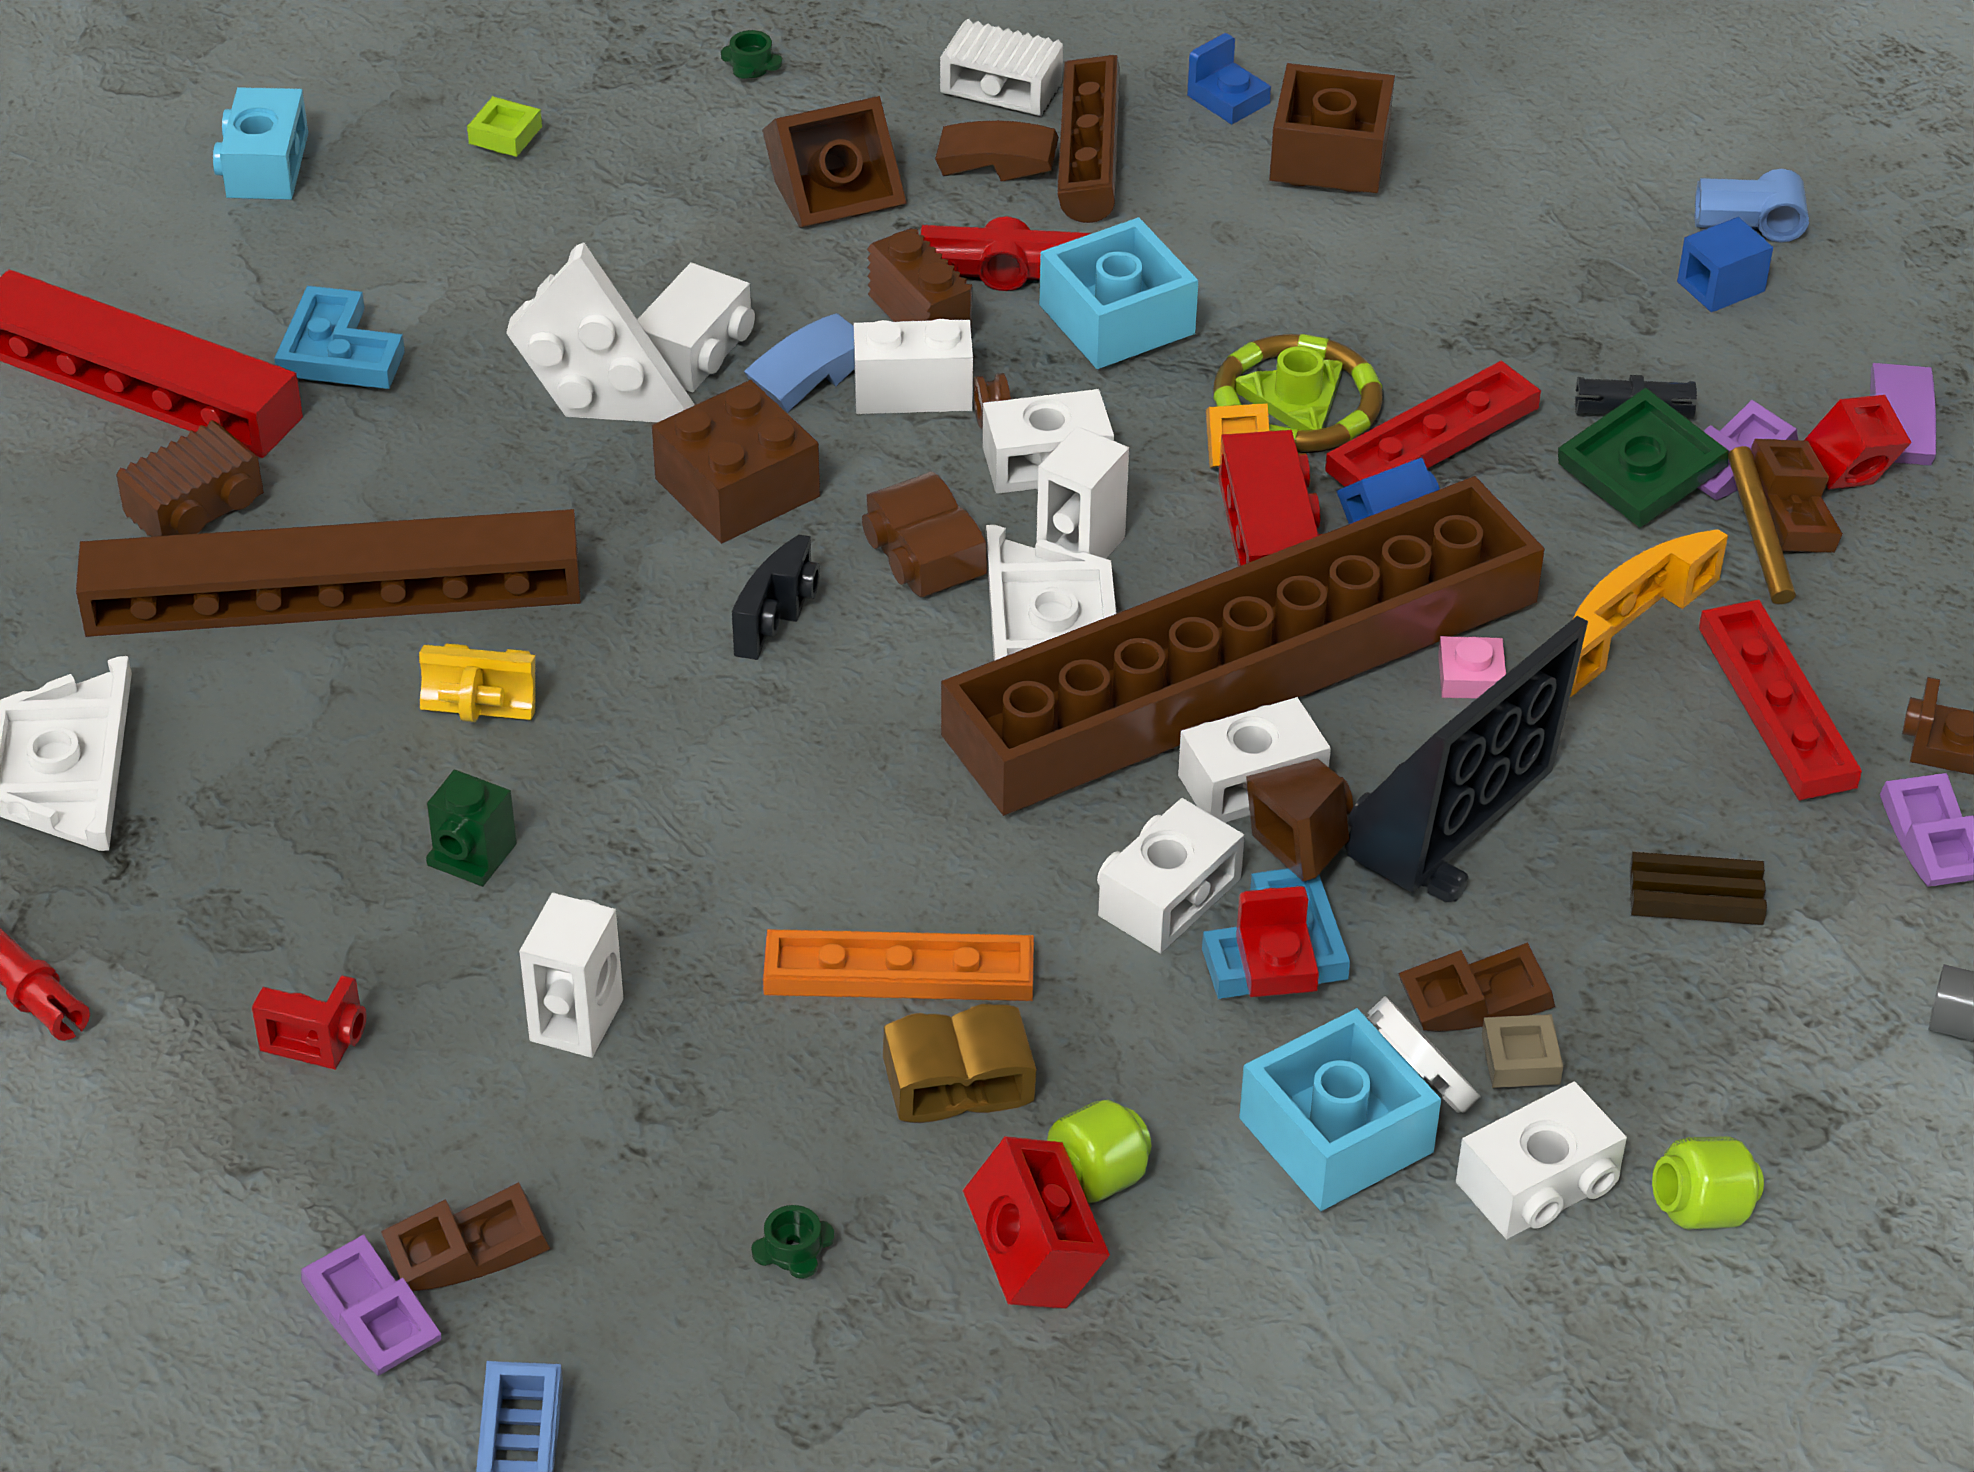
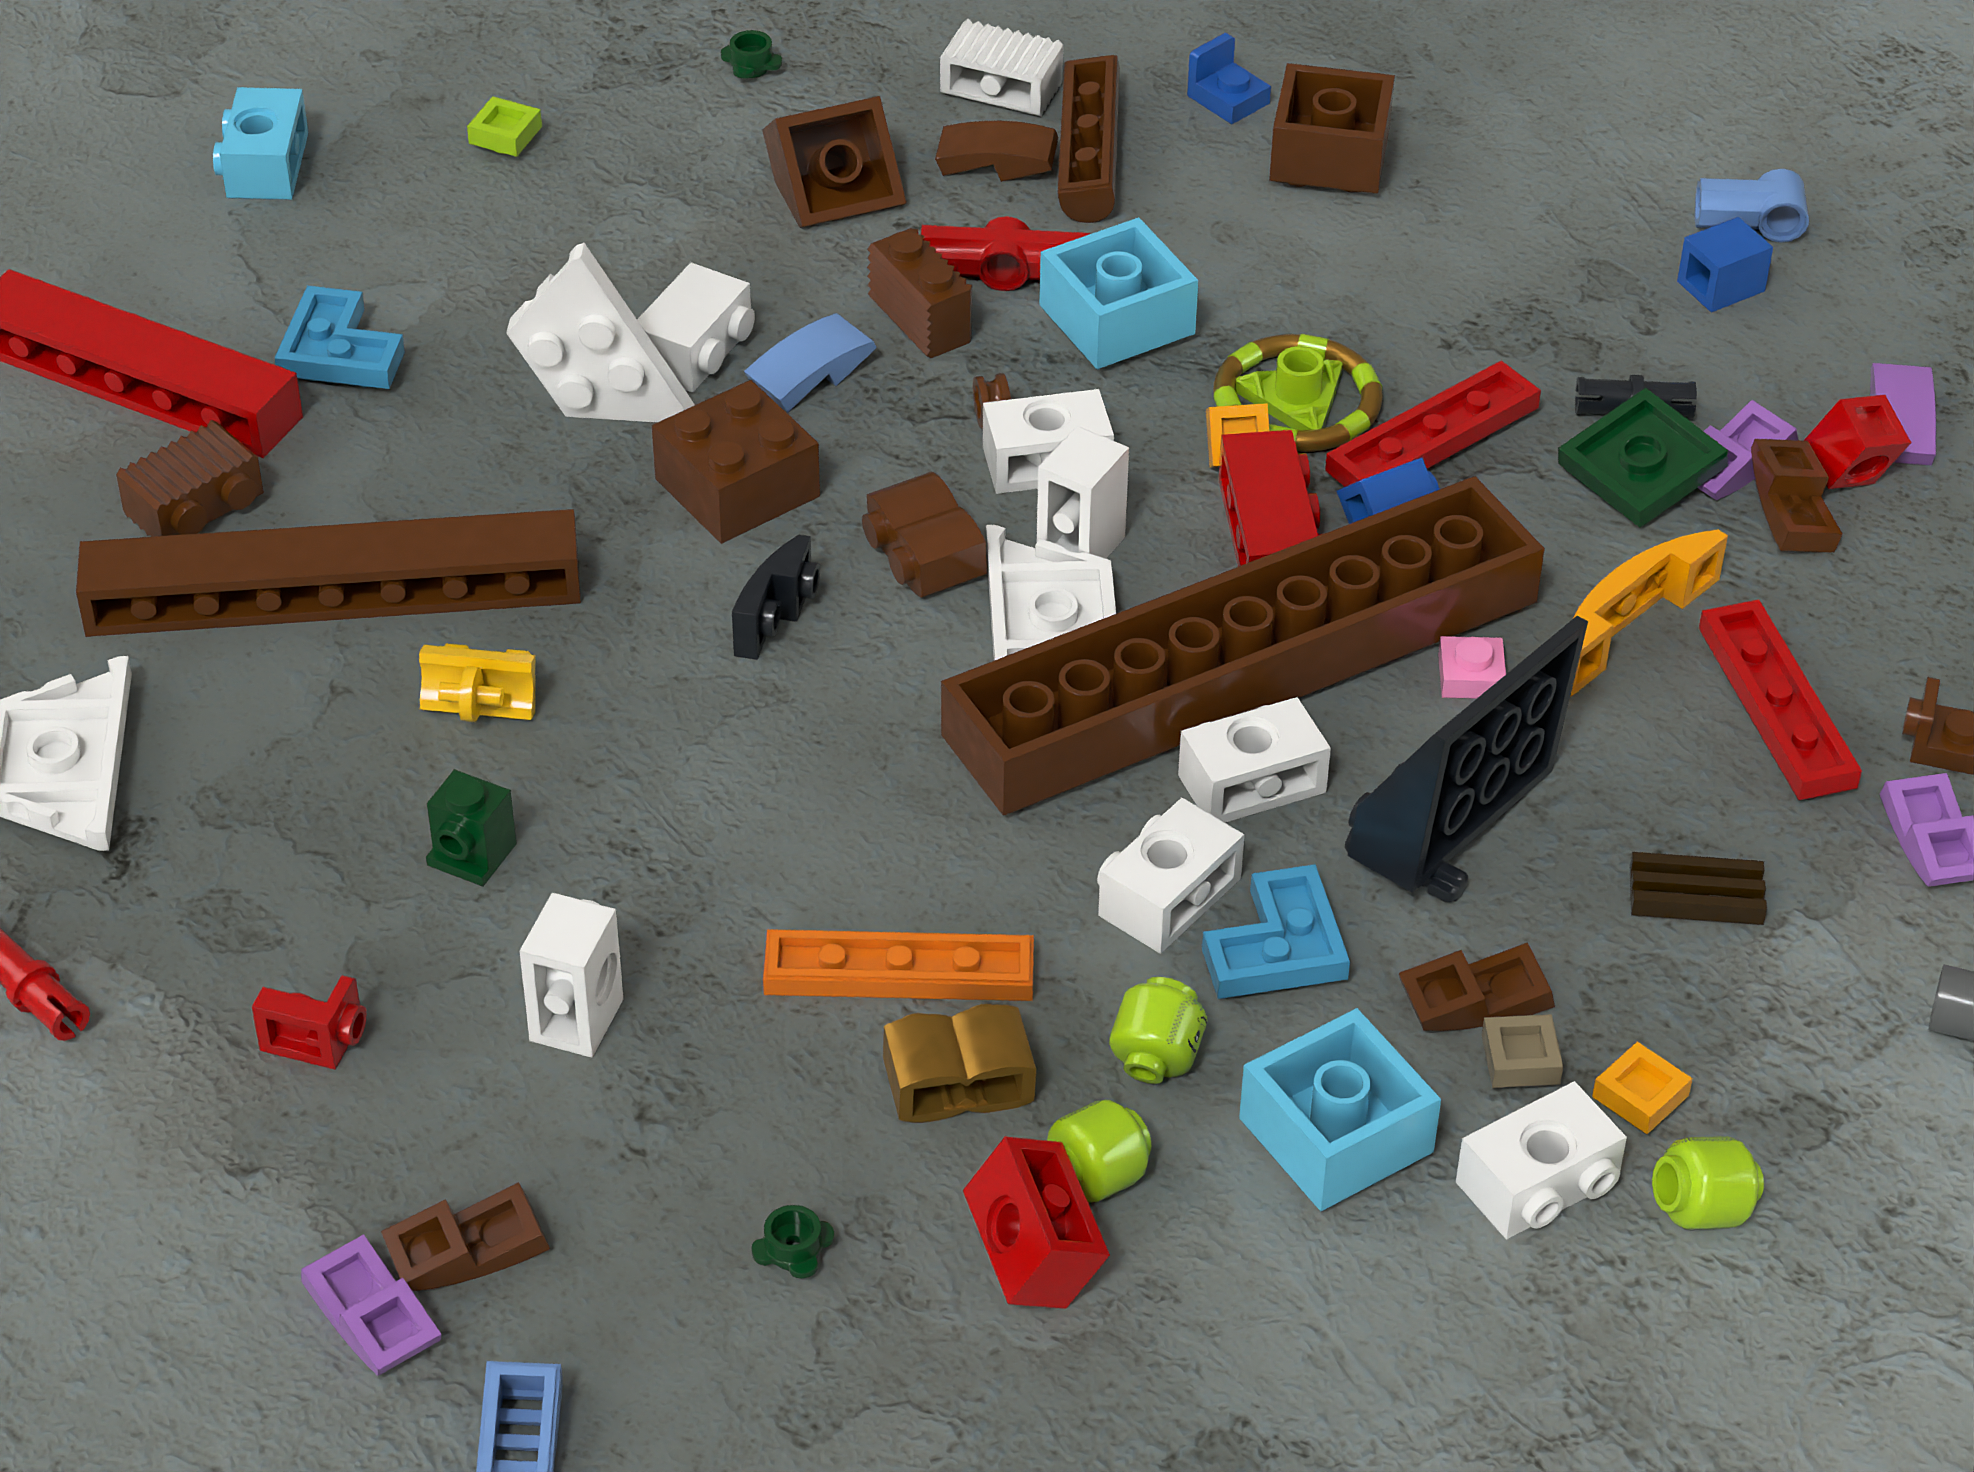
white brick [854,319,973,414] -> none
red bracket [1236,886,1319,997] -> none
reddish brown slope [1246,758,1353,881] -> none
white tile [1367,996,1481,1113] -> none
pearl gold bar [1728,446,1796,604] -> none
none -> lime head [1109,977,1208,1084]
none -> light orange plate [1592,1041,1693,1134]

